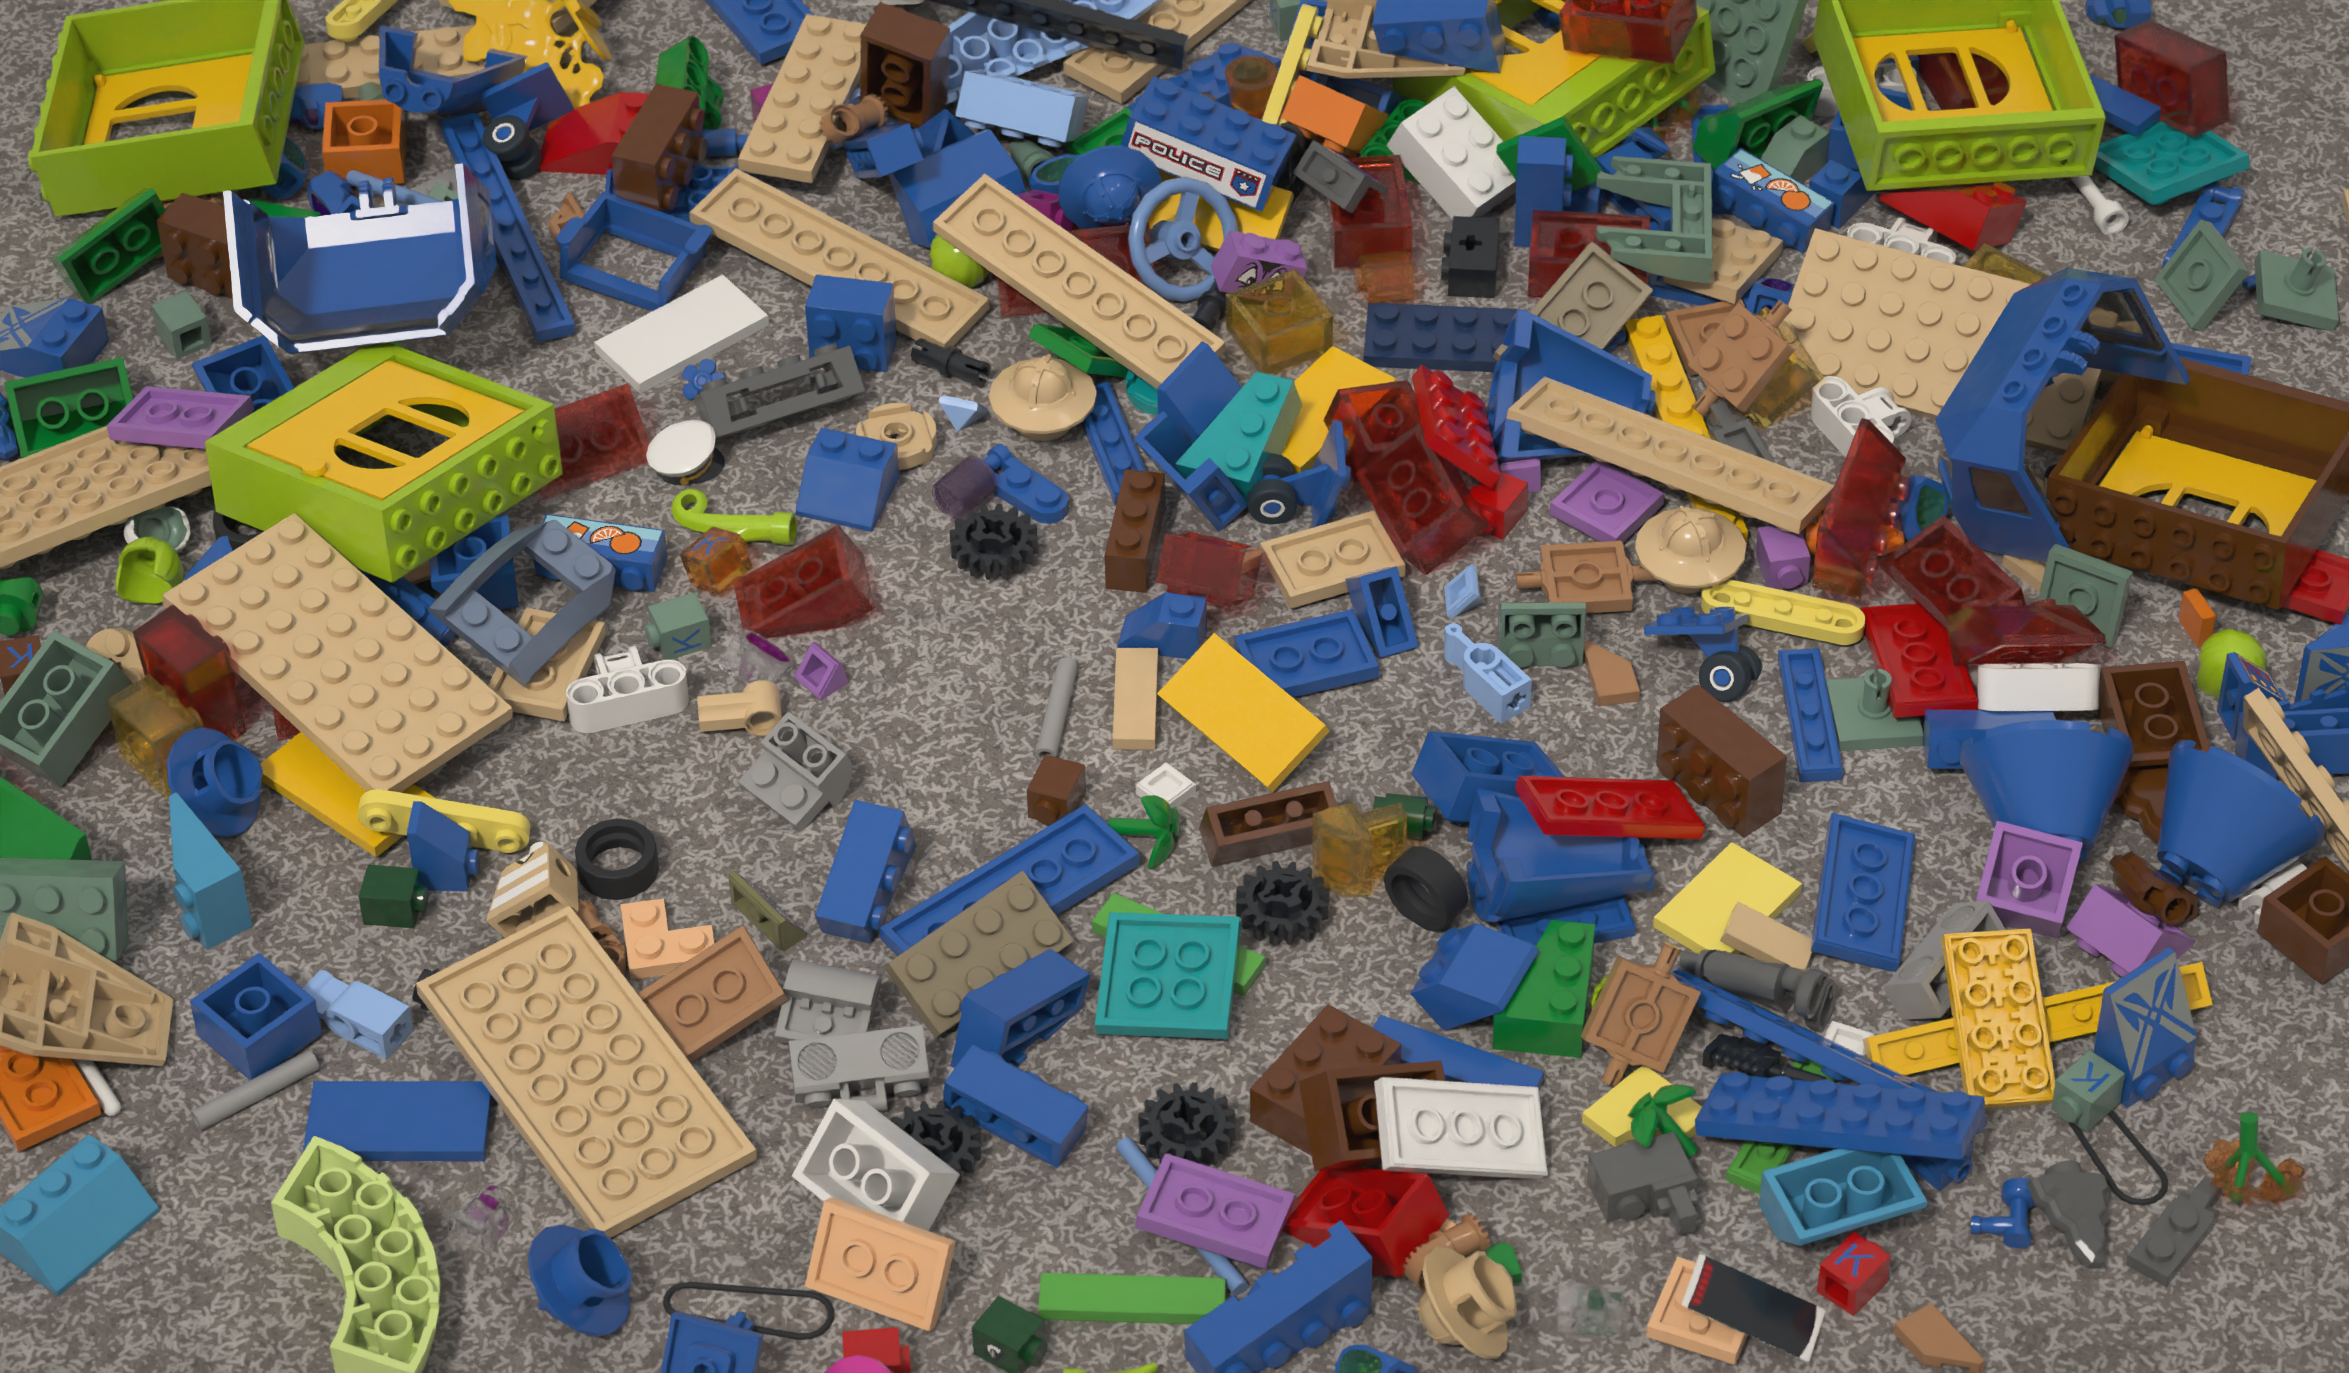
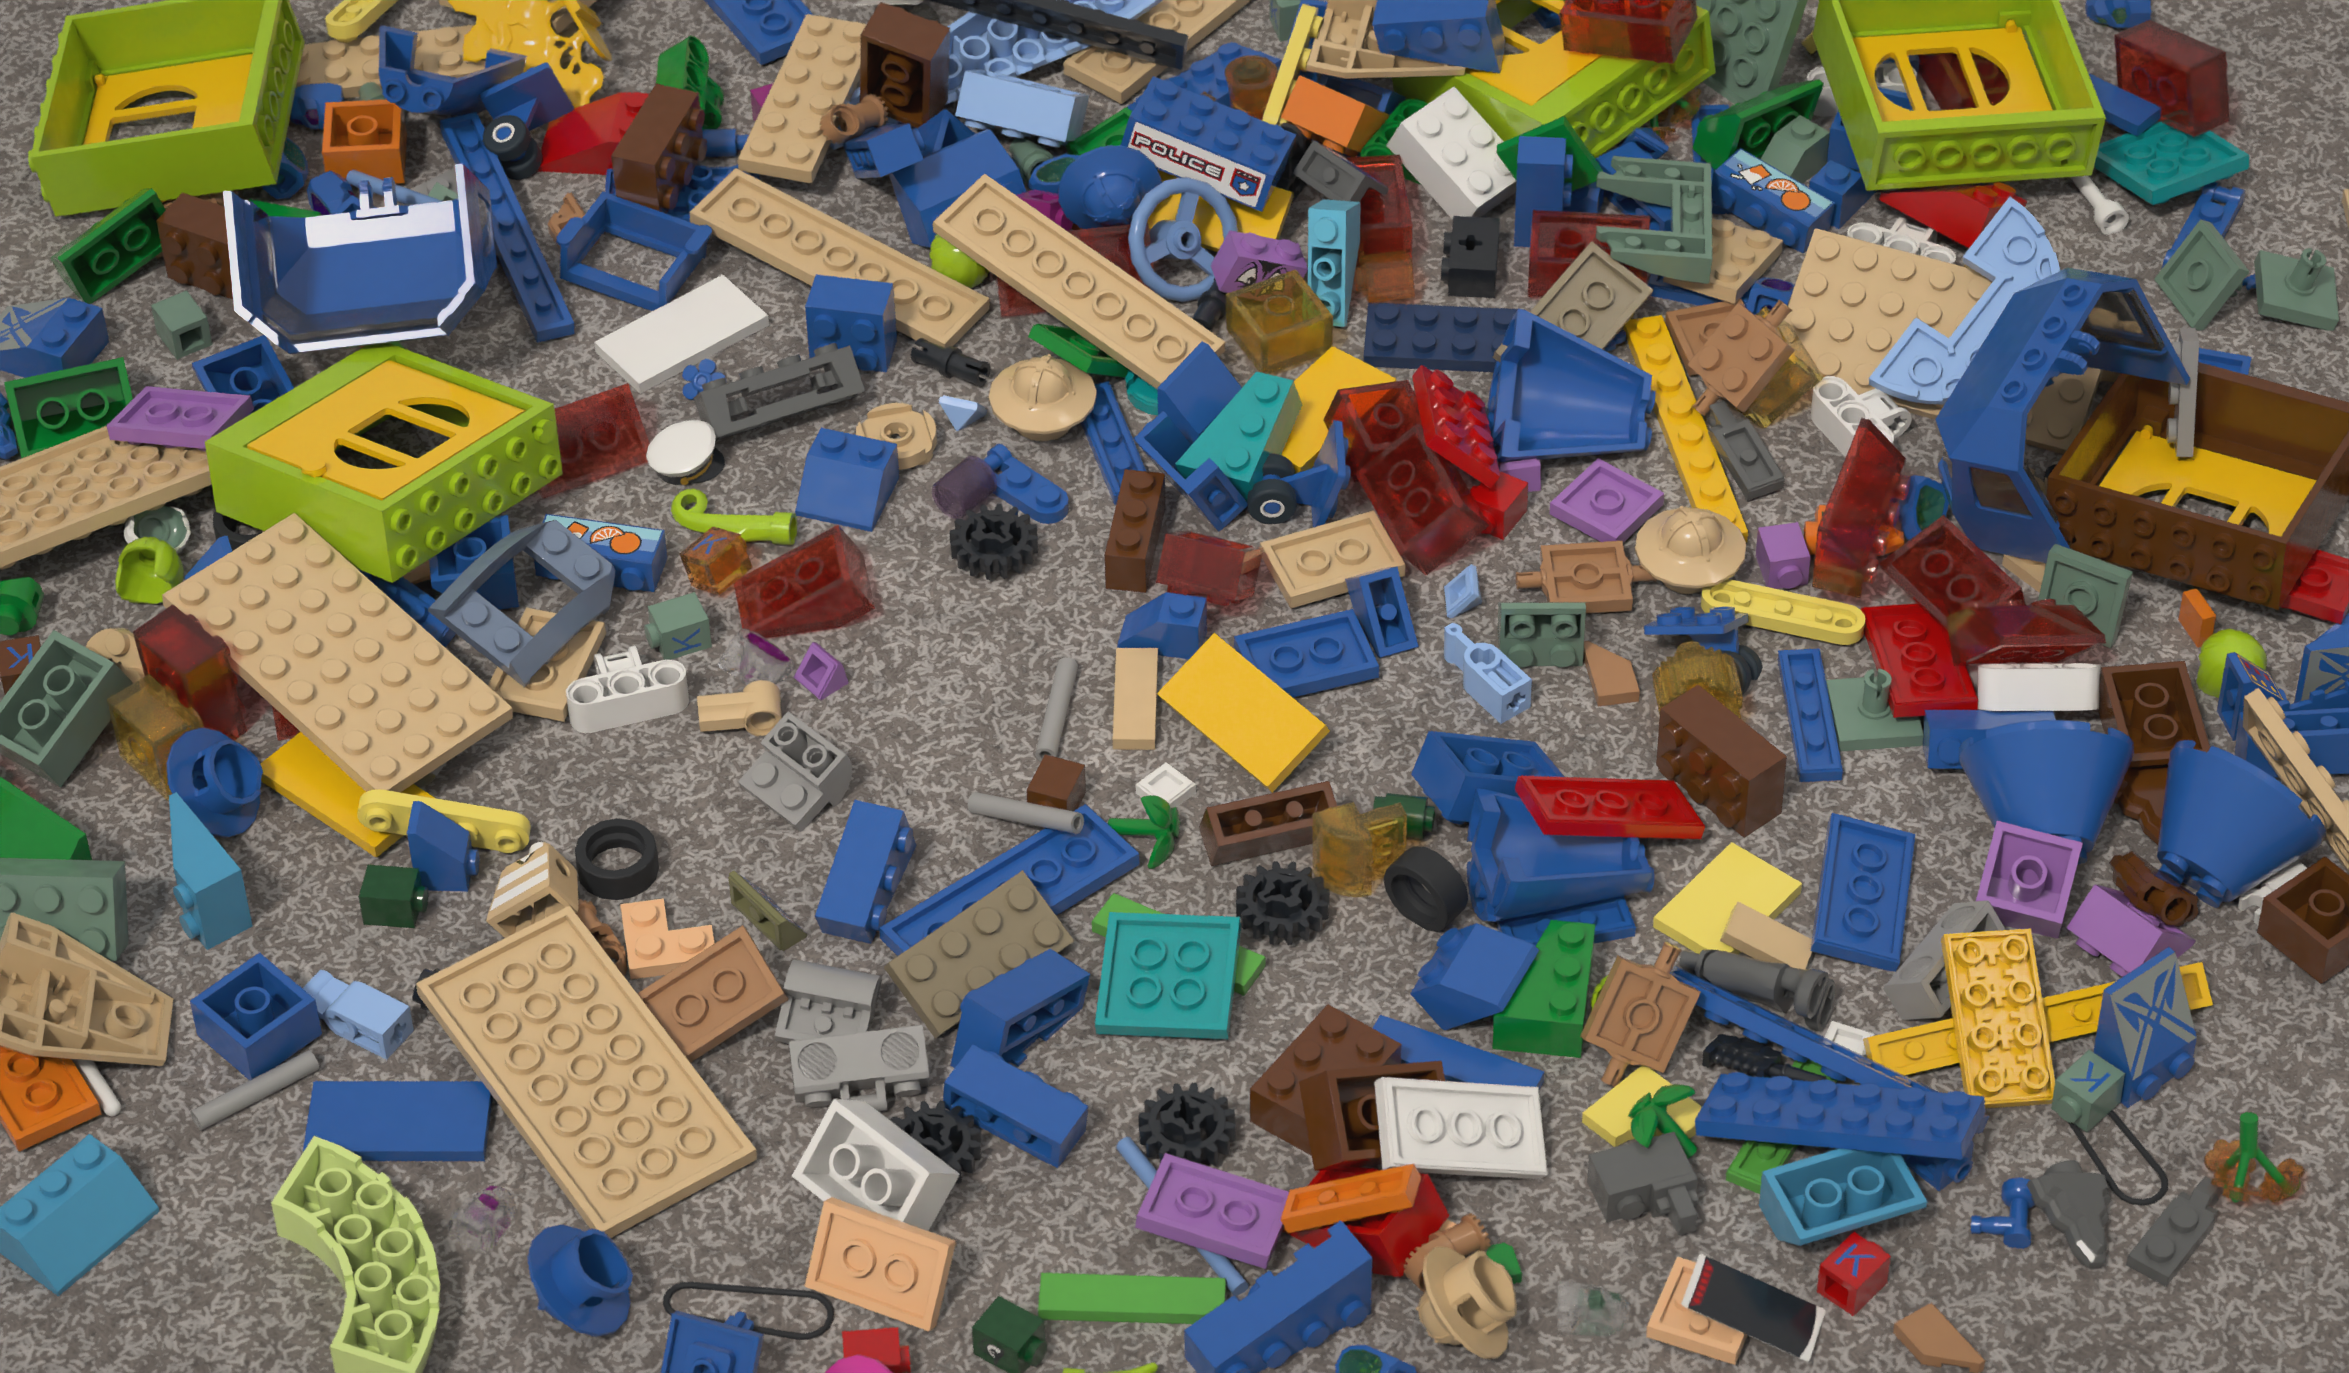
tan plate [1507,377,1835,534] -> none
none -> light grey piece [968,792,1084,834]
none -> orange plate [1280,1163,1421,1233]
none -> medium azure slope [1307,199,1361,327]
none -> clear yellow brick [1652,641,1743,719]
none -> light blue plate [1869,197,2060,404]
none -> light grey plate [2166,328,2199,457]

